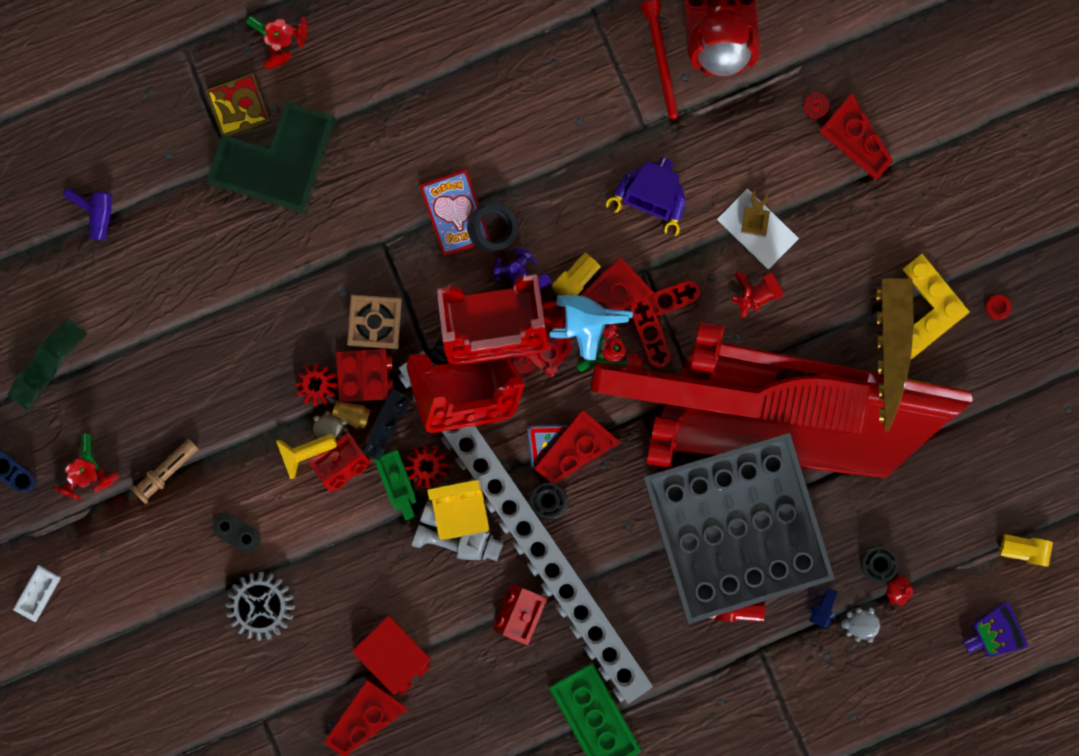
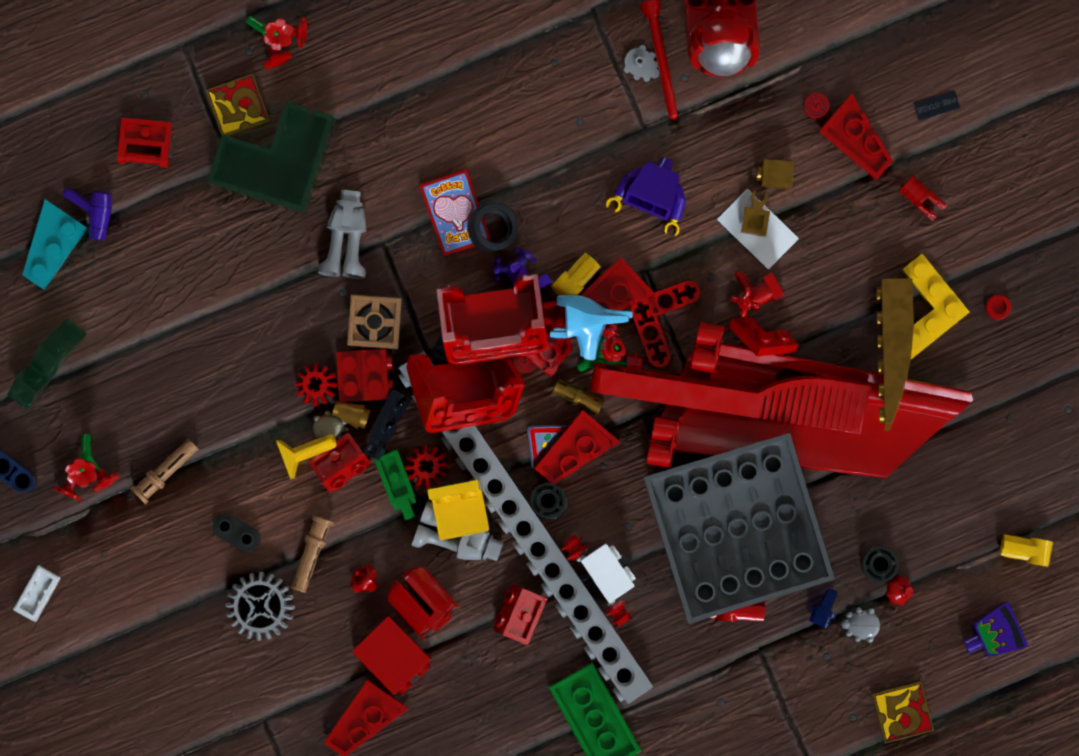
none -> teal wing [23,199,88,290]
none -> red plate [117,118,173,168]
none -> medium nougat pin [291,515,334,593]
none -> light grey piece [318,190,367,279]
none -> red piece [350,564,378,593]
none -> red cylinder [387,566,460,640]
none -> pearl gold pin [552,378,604,415]
none -> white brick [561,534,636,627]
none -> light grey piece [624,45,659,82]
none -> red plate [729,317,799,357]
none -> pearl gold brick [756,159,794,190]
none -> tile [871,681,934,743]
none -> red hinge [898,175,947,221]
none -> black sticker [913,90,960,121]

